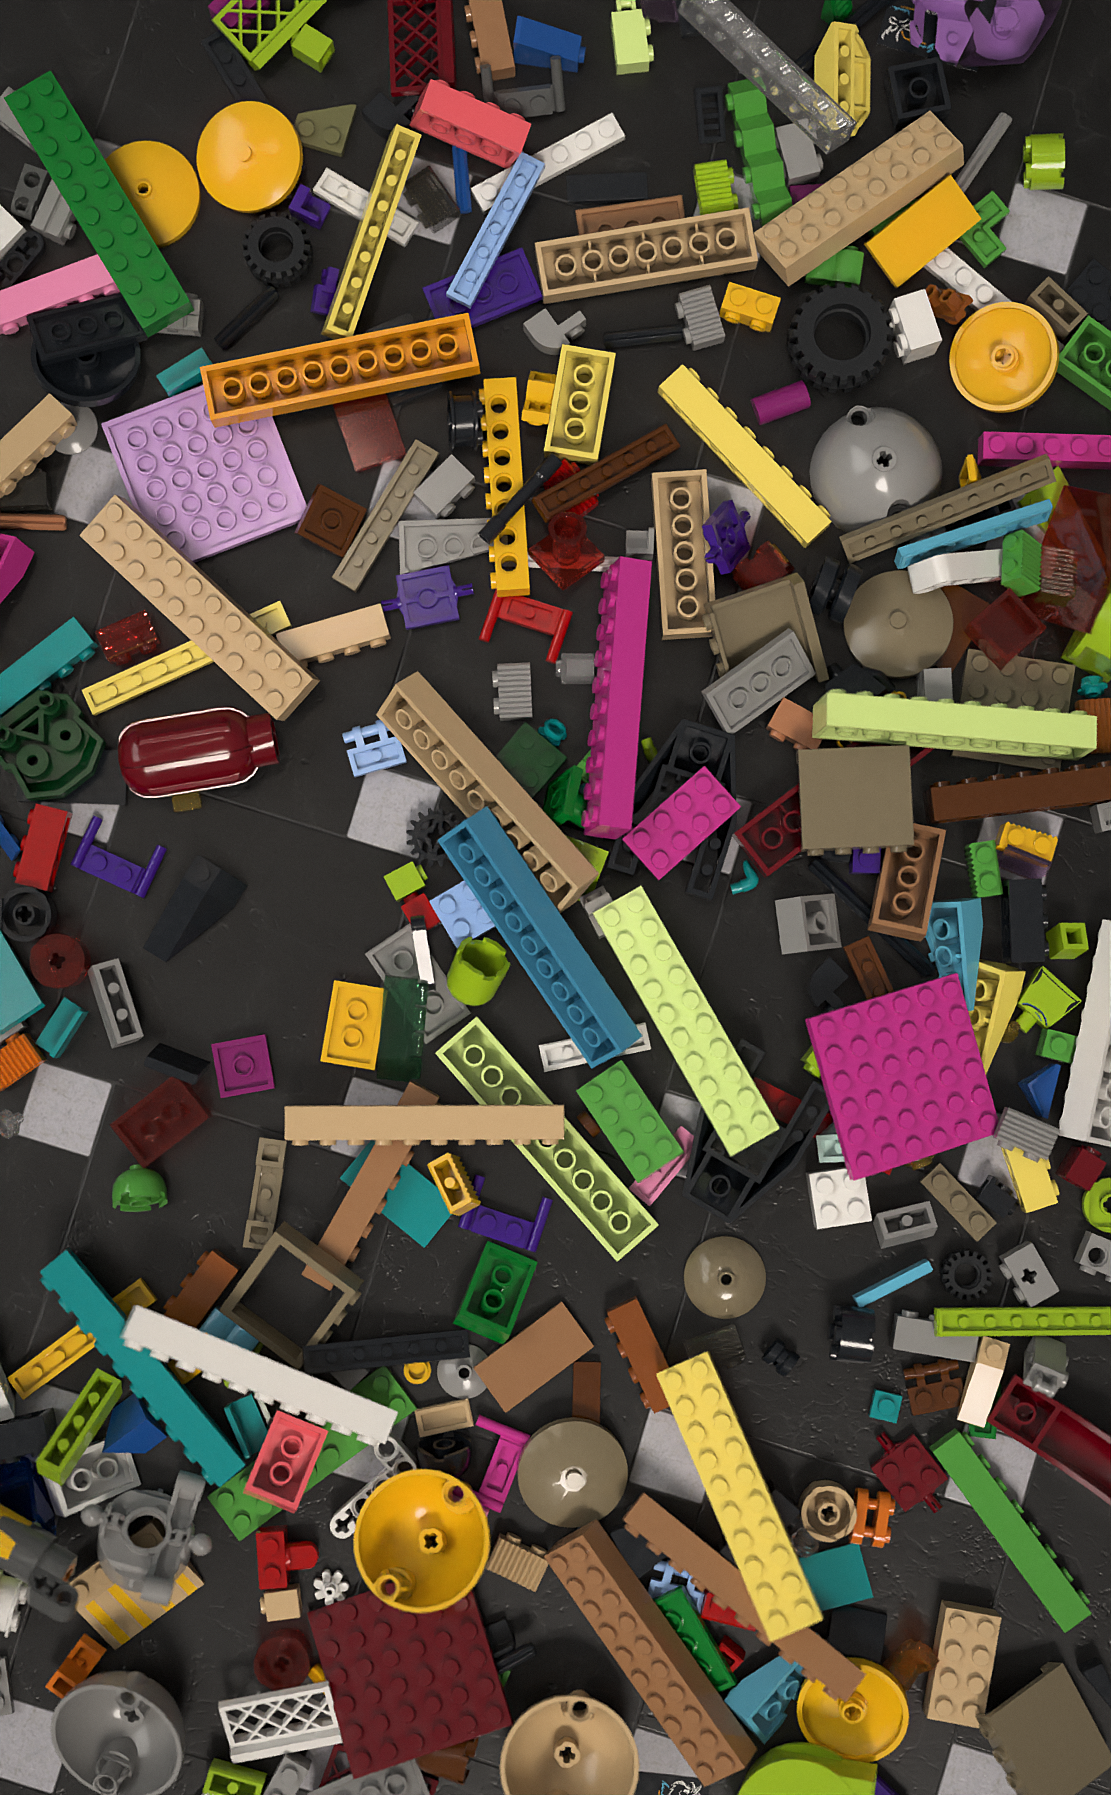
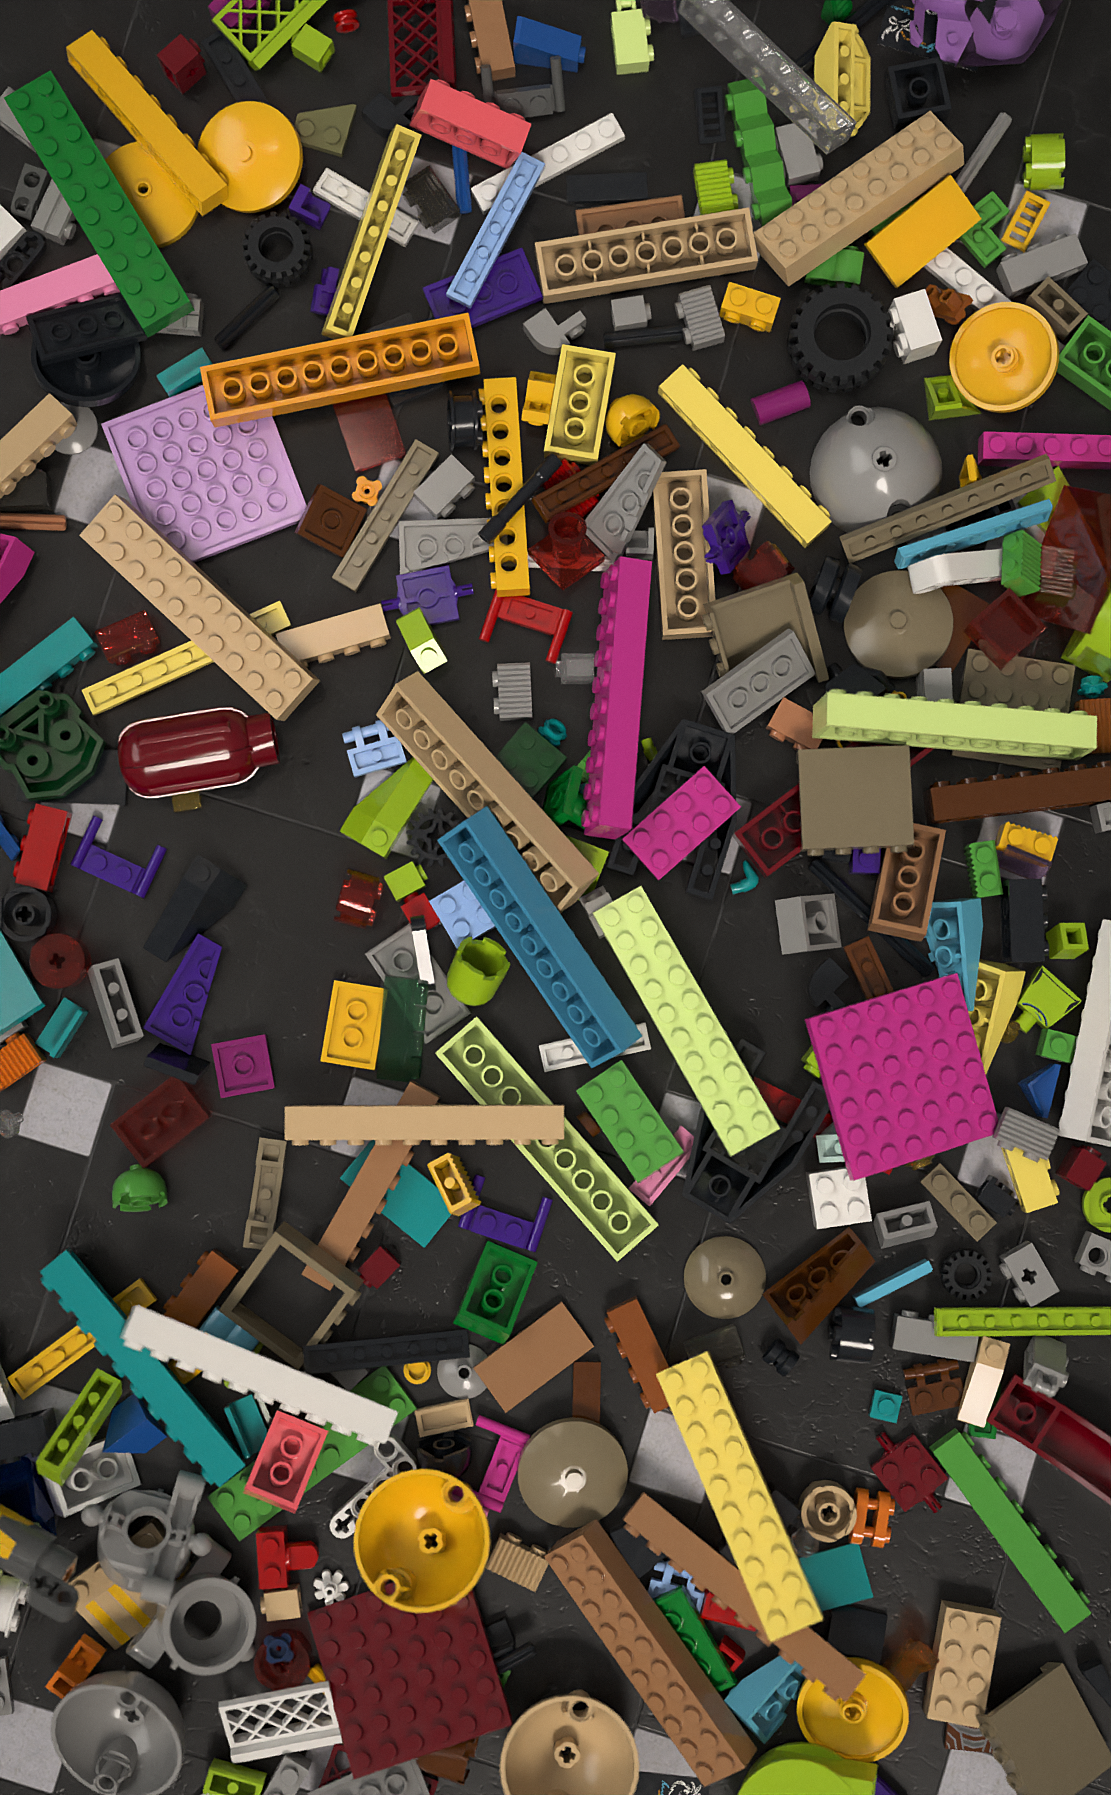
none -> yellow brick [66,30,228,216]
none -> light grey piece [126,1538,256,1675]
none -> dark purple wing [143,933,222,1055]
none -> dark red brick [157,34,206,95]
none -> dark blue plate [264,1633,294,1664]
none -> red bush [333,9,360,33]
none -> clear red brick [333,868,384,930]
none -> lime wedge [339,757,433,859]
none -> light orange plate [352,476,382,506]
none -> dark red brick [357,1244,402,1289]
none -> lime slope [396,607,447,674]
none -> light grey wing [579,443,667,563]
none -> yellow cylinder [605,394,660,448]
none -> light grey brick [610,295,651,331]
none -> reddish brown wedge [762,1227,875,1345]
none -> lime slope [924,375,982,420]
none -> tile [944,1722,993,1753]
none -> light grey brick [996,233,1088,299]
none -> yellow slope [1001,191,1051,253]

